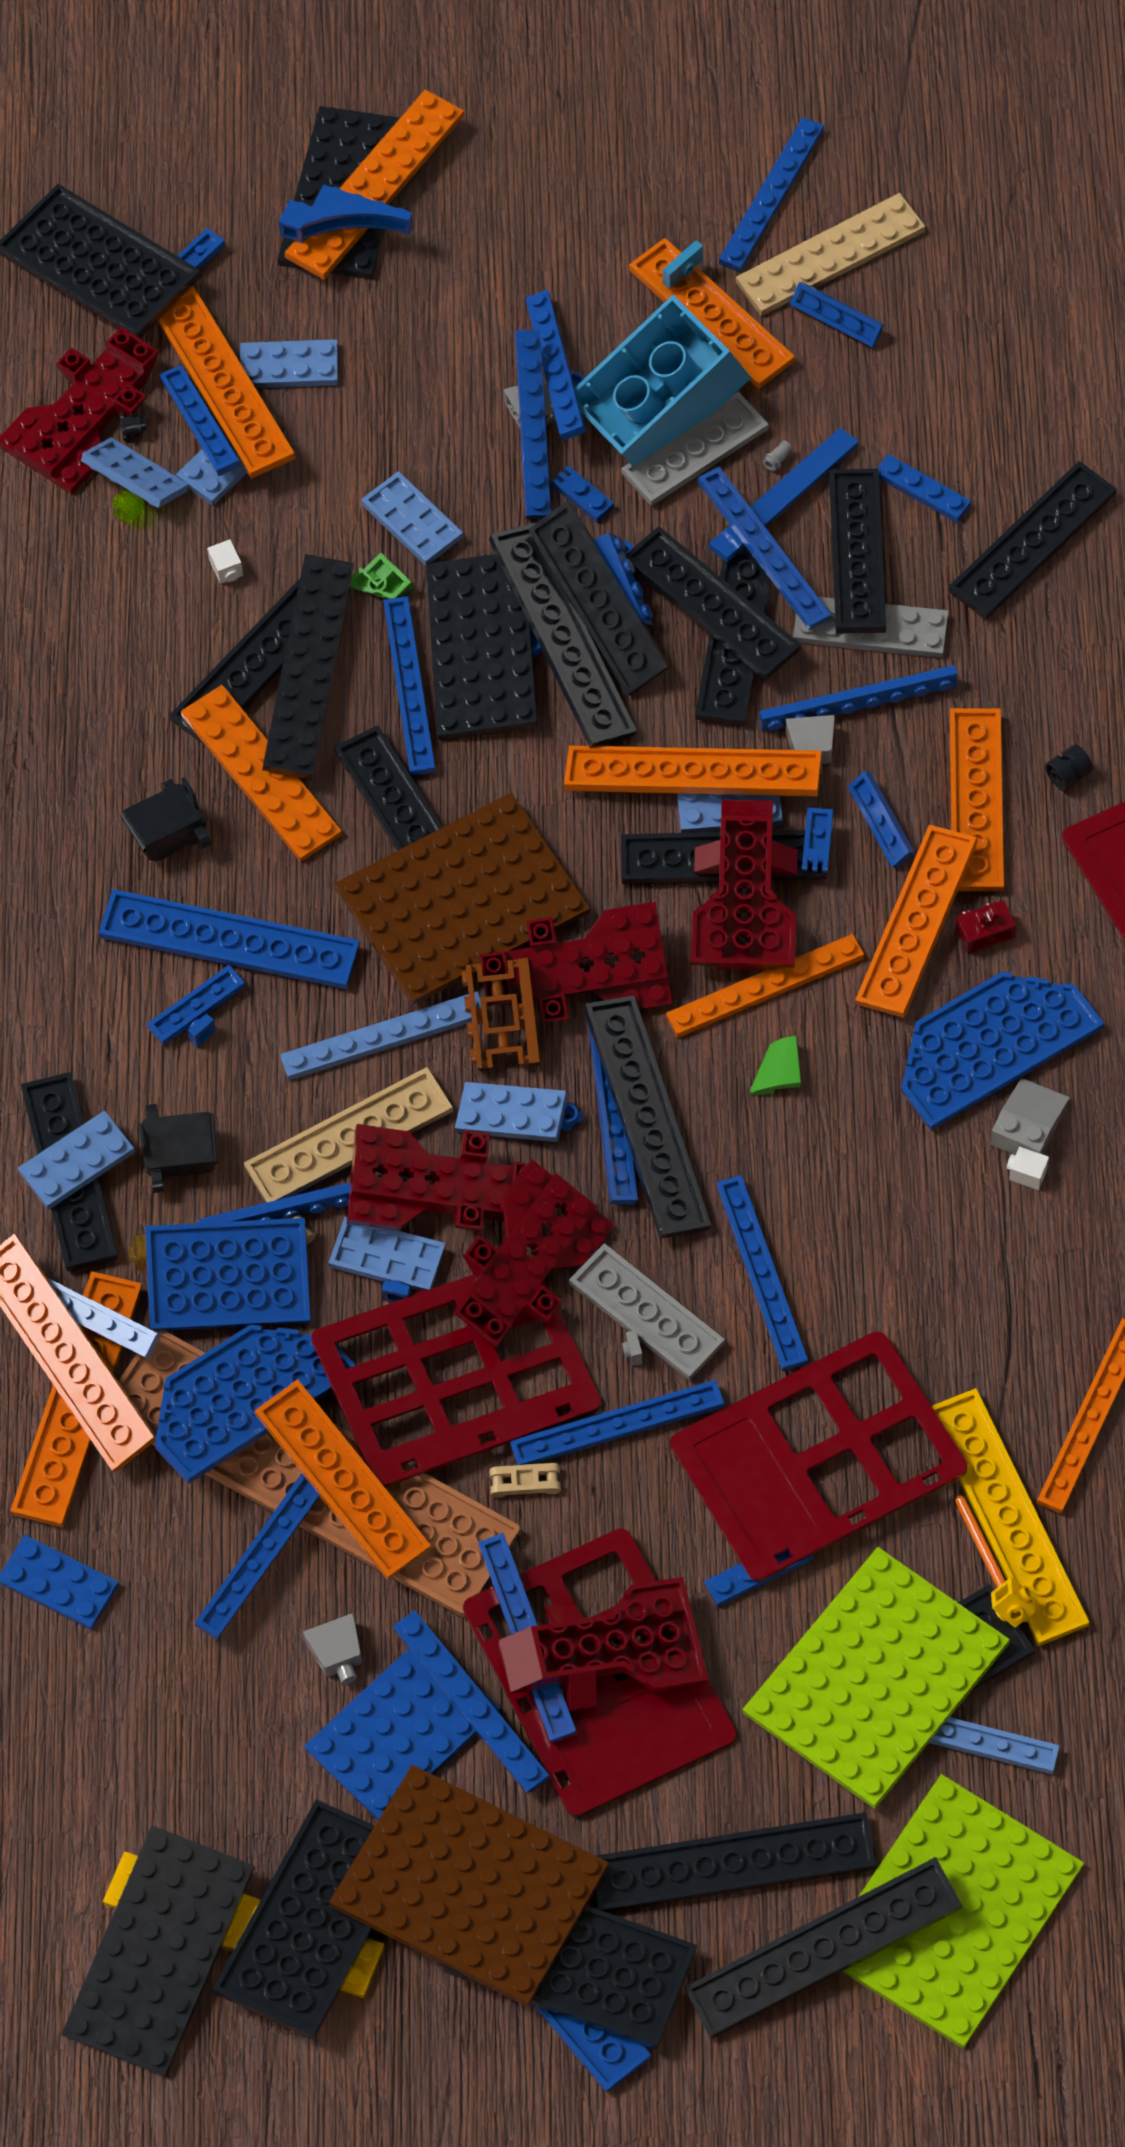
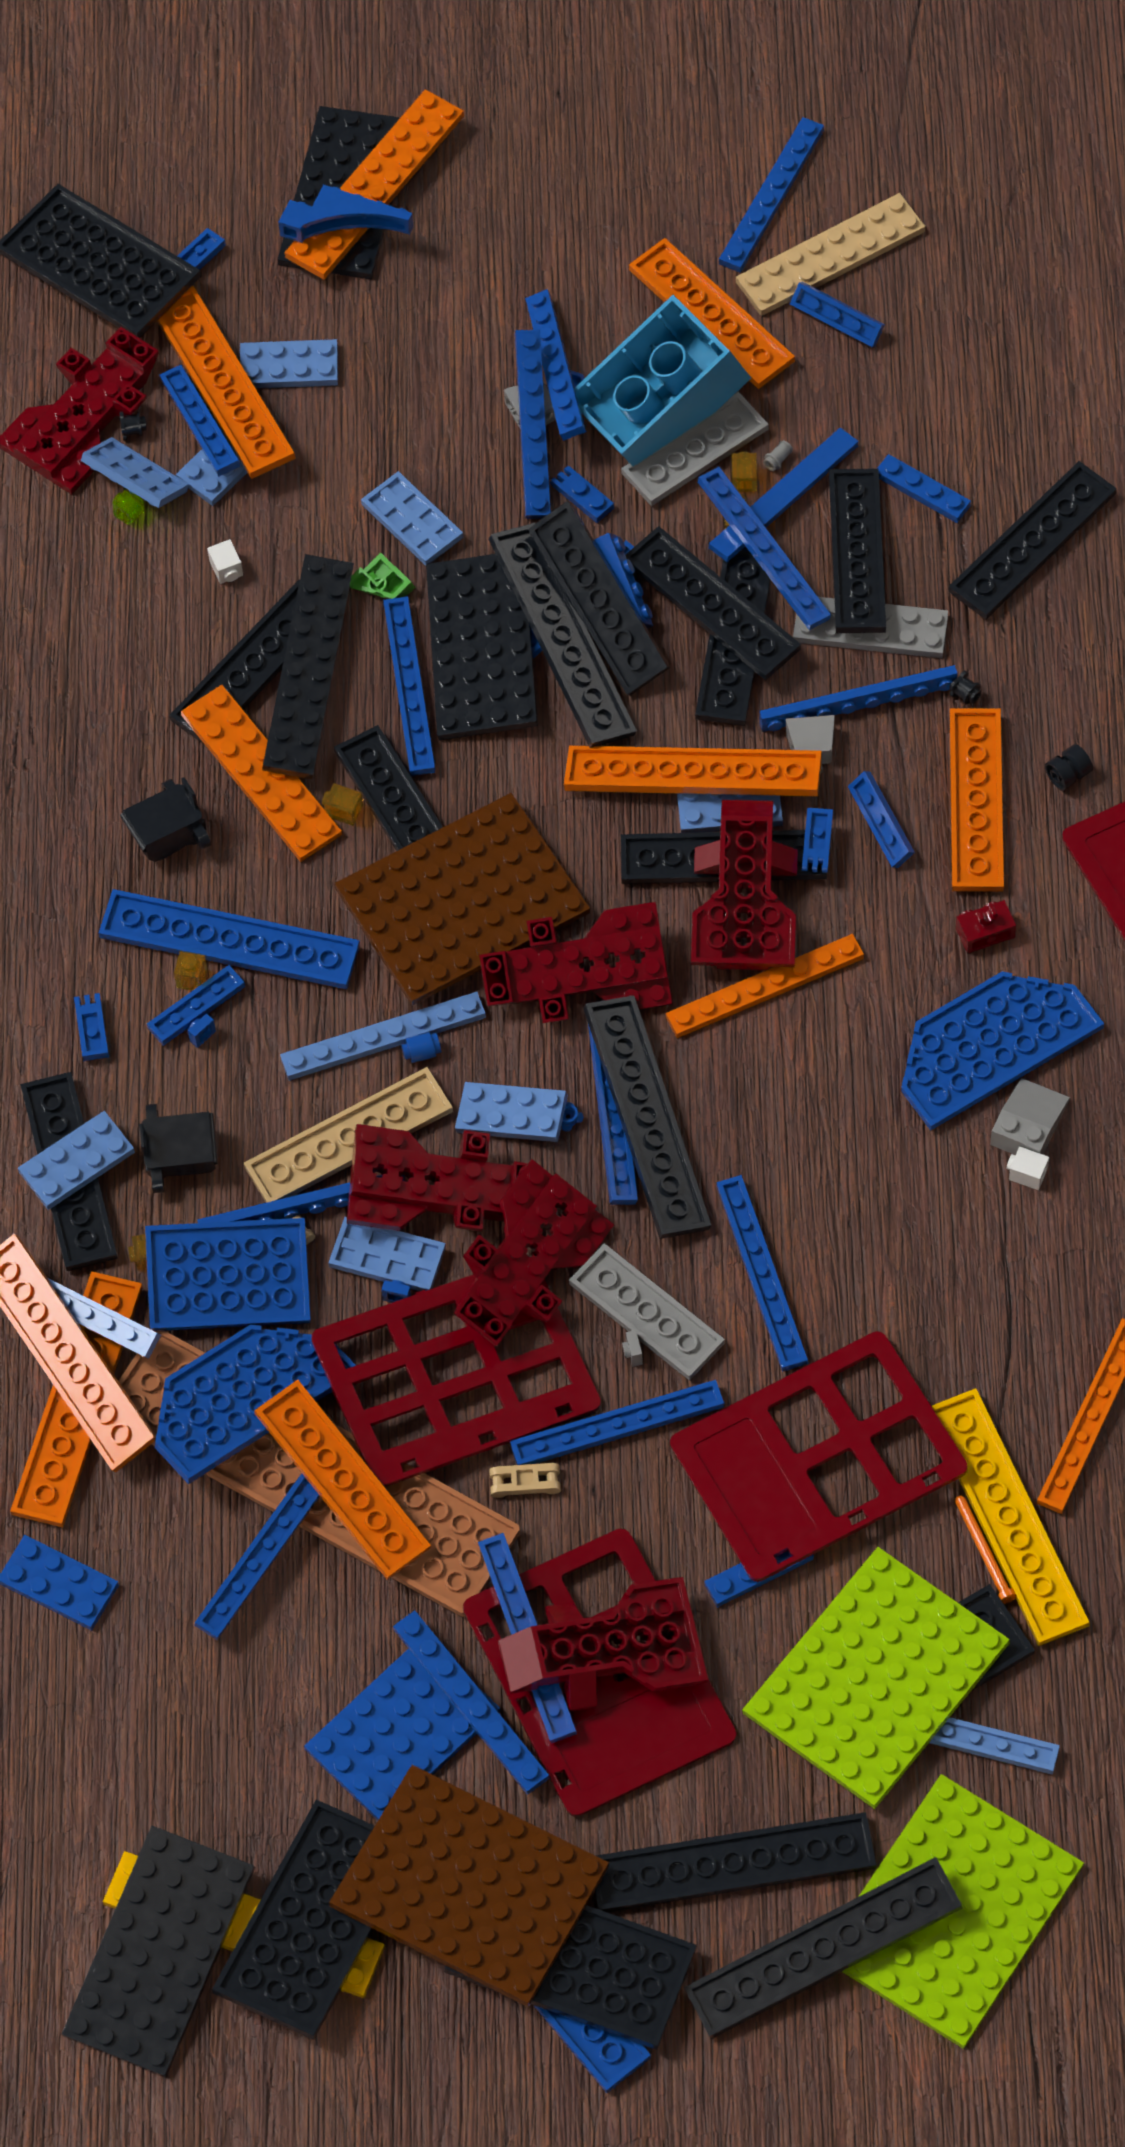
light grey torso [303,1613,362,1684] -> none
dark orange fence [461,958,540,1069] -> none
dark azure plate [663,241,703,289] -> none
bright green slope [750,1036,801,1096] -> none
orange plate [855,825,978,1018] -> none
yellow brick [991,1577,1035,1628] -> none
none -> blue hinge [74,993,109,1061]
none -> clear yellow brick [174,951,208,990]
none -> clear yellow brick [322,783,363,826]
none -> blue brick [401,1032,441,1063]
none -> clear yellow brick [732,452,757,492]
none -> black brick [949,670,982,704]

